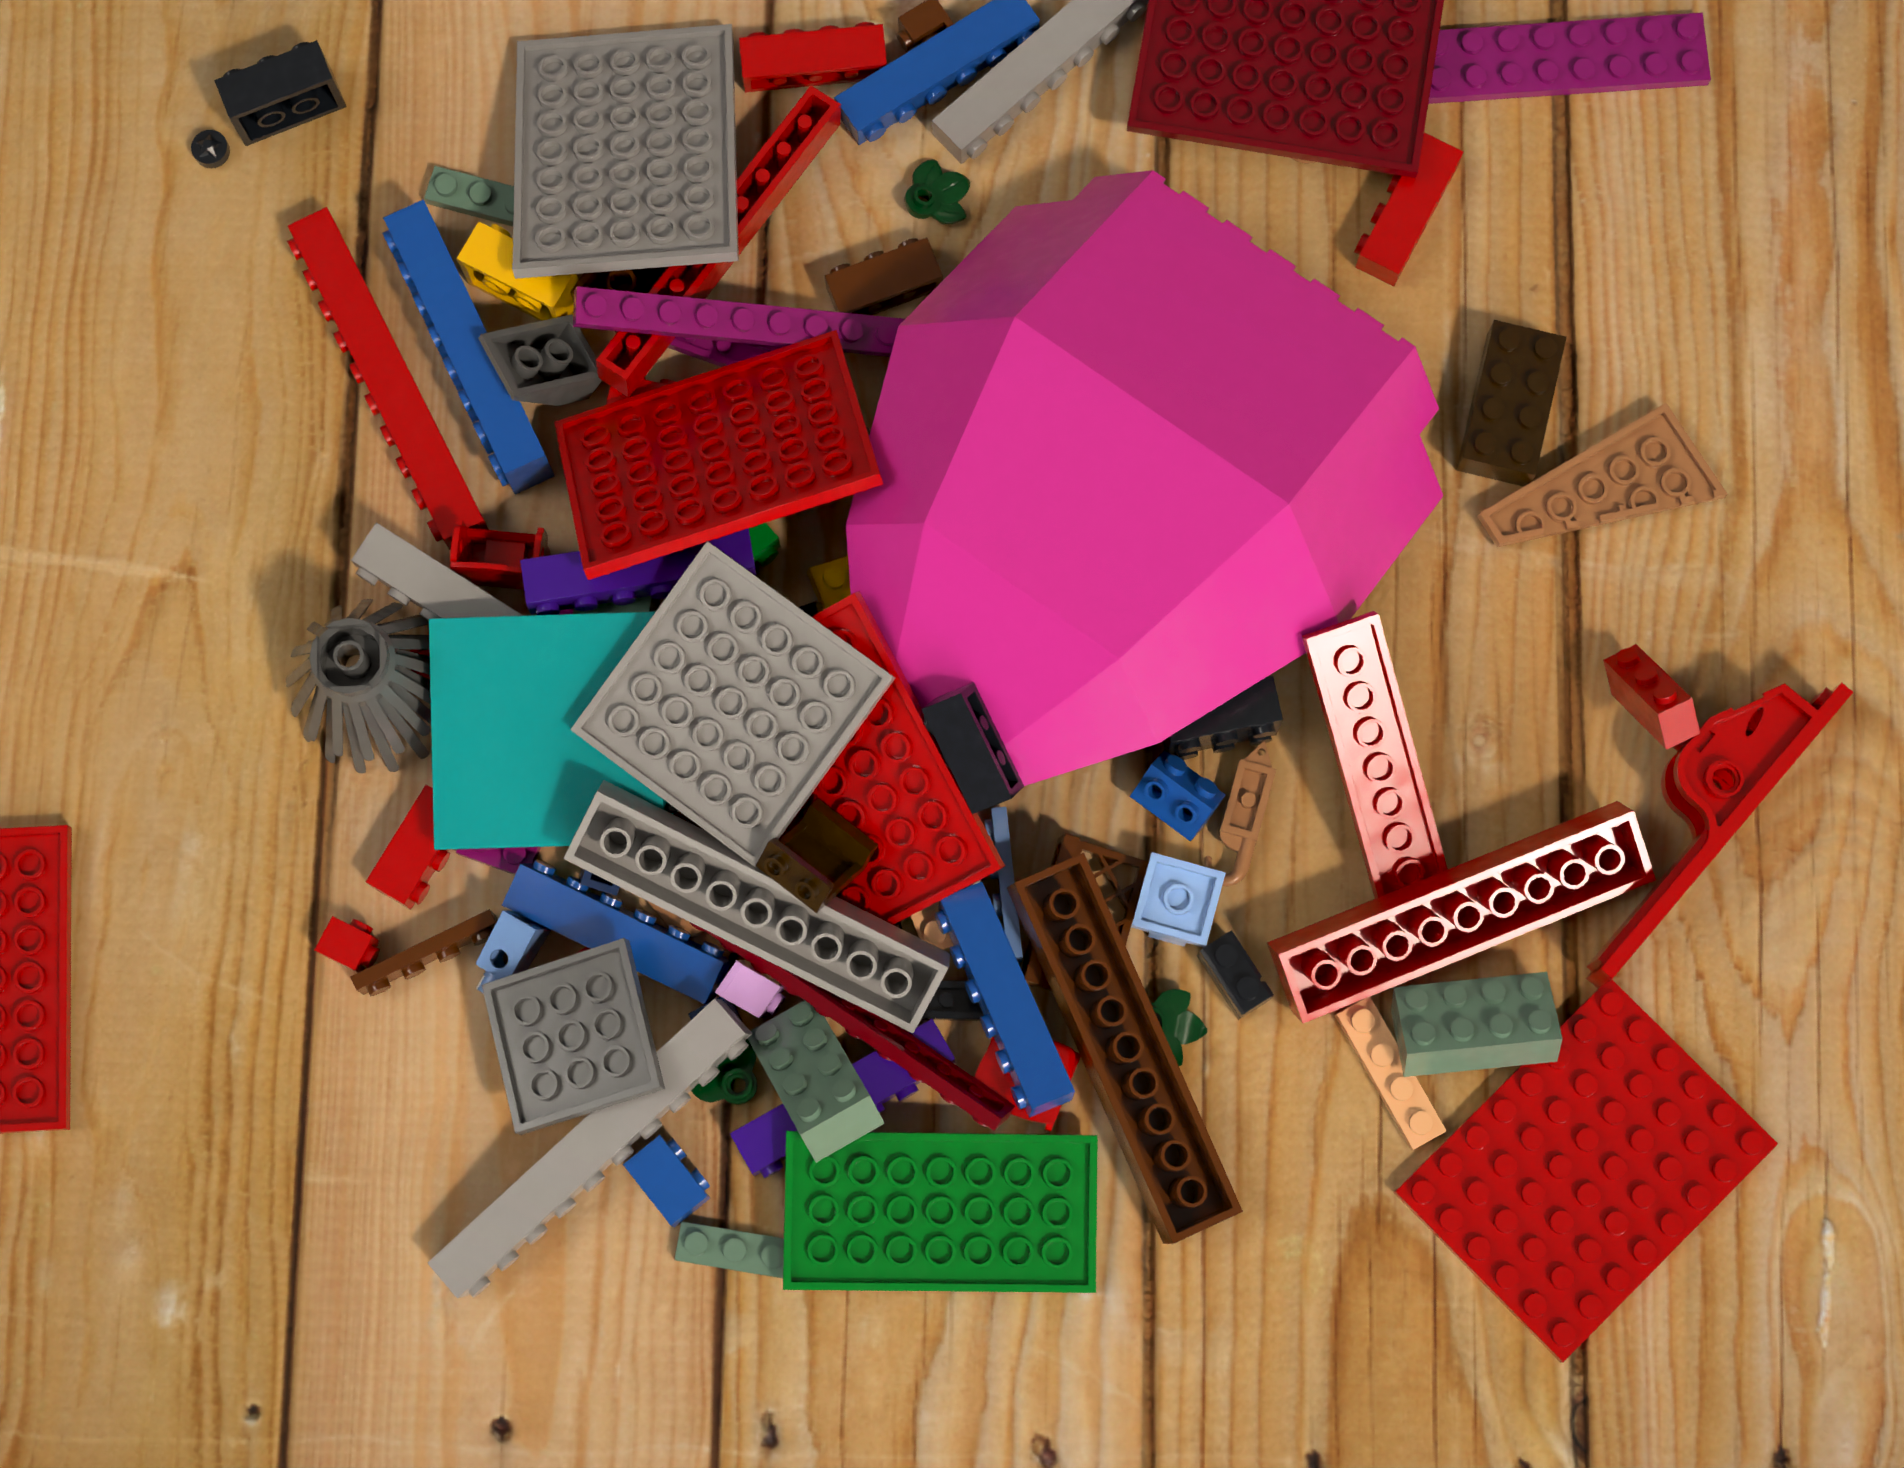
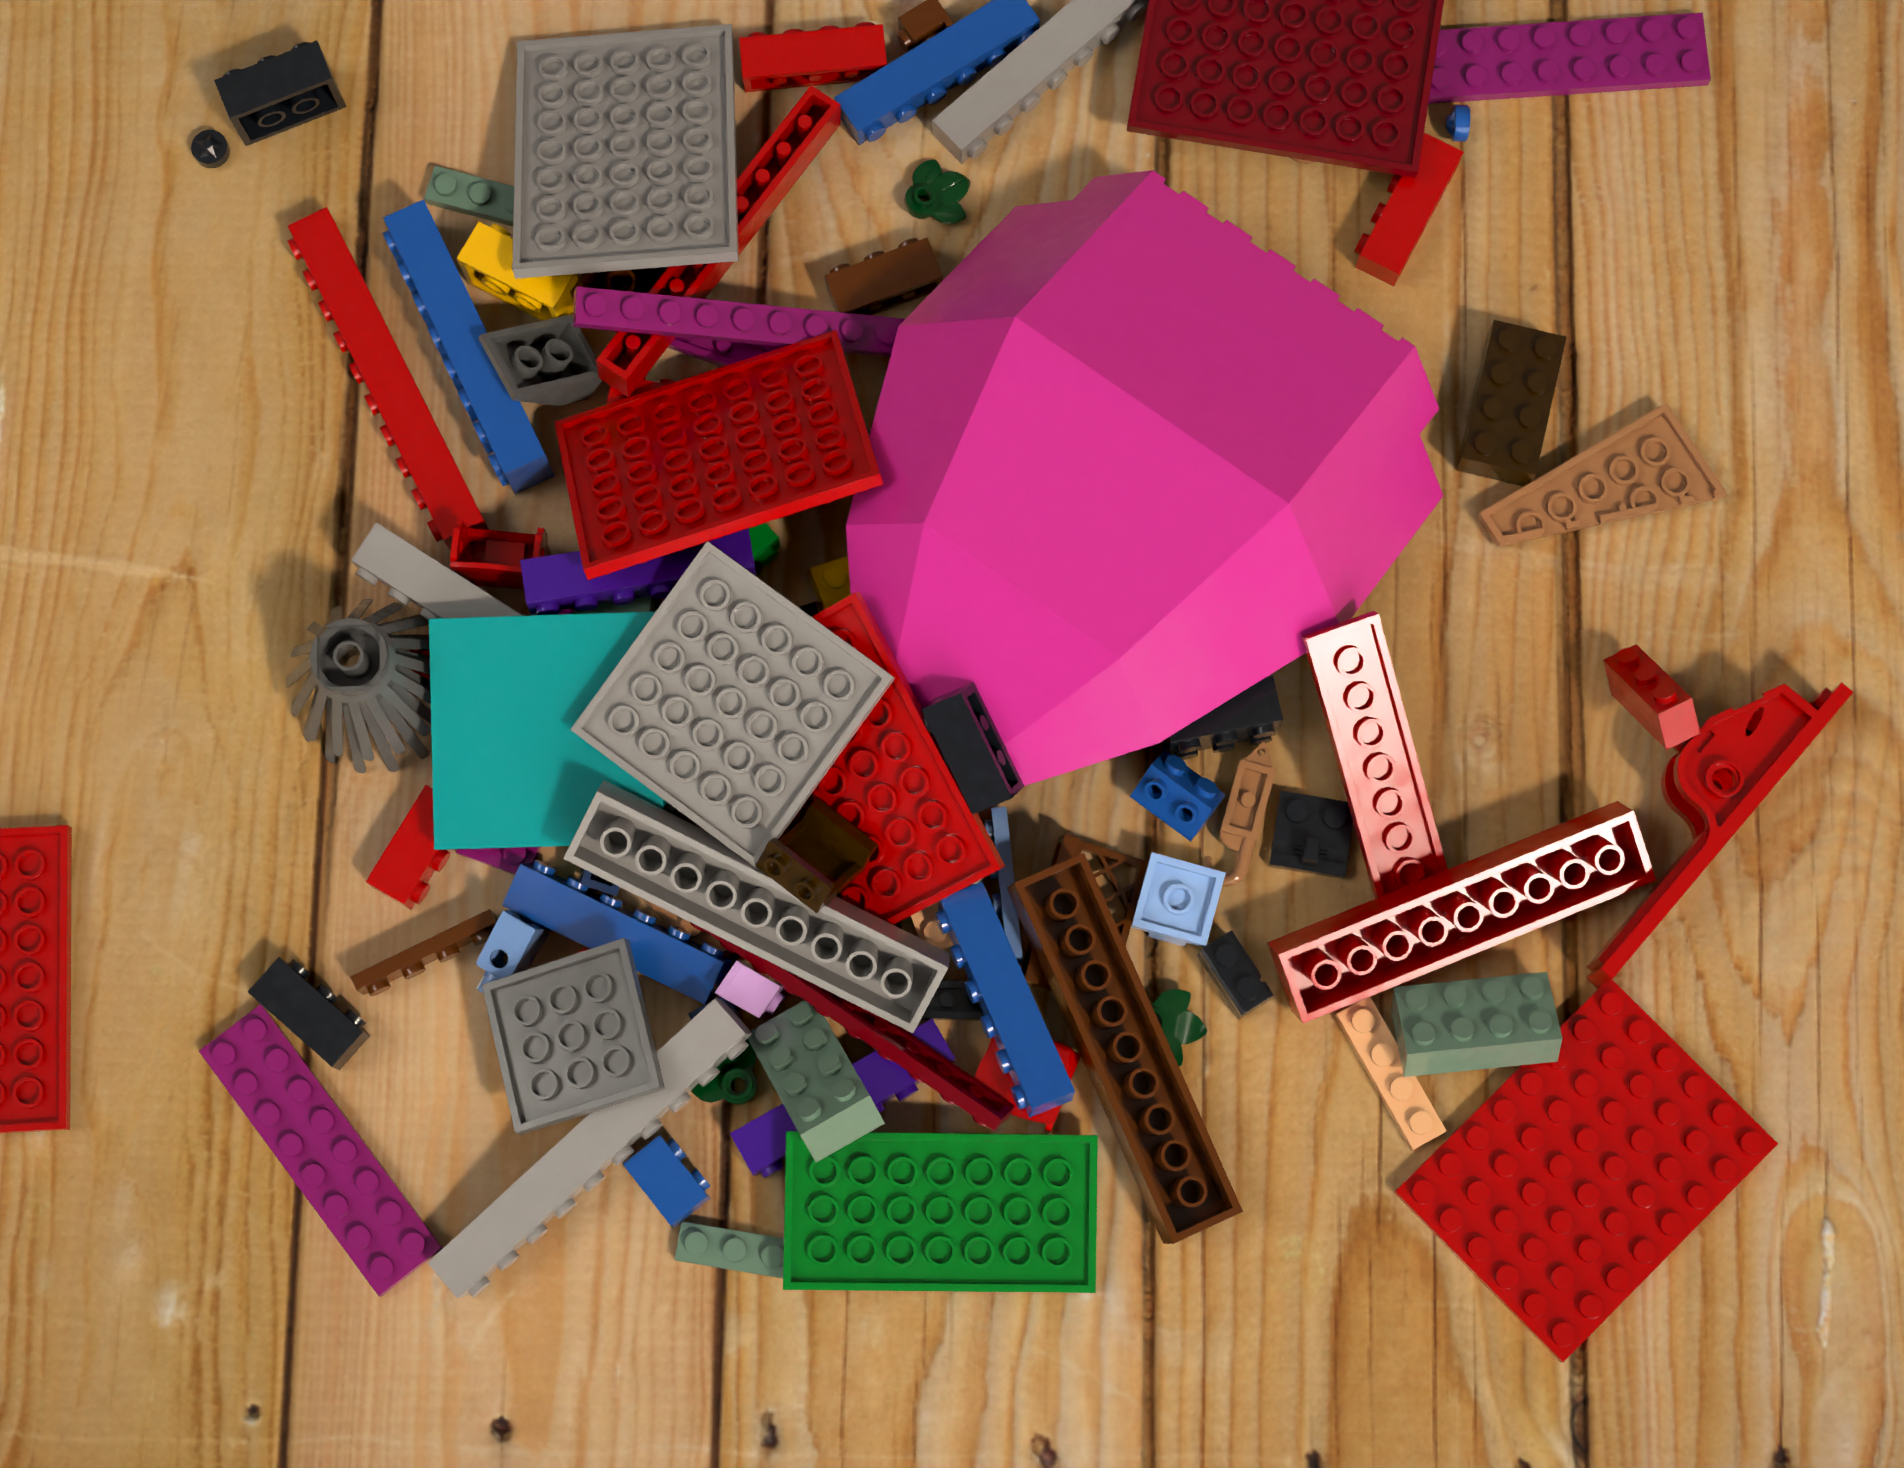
red brick [314,916,380,973] -> none
none -> magenta plate [199,1004,443,1297]
none -> black brick [248,957,370,1071]
none -> black hinge [1269,791,1353,879]
none -> blue tile [1445,105,1470,142]

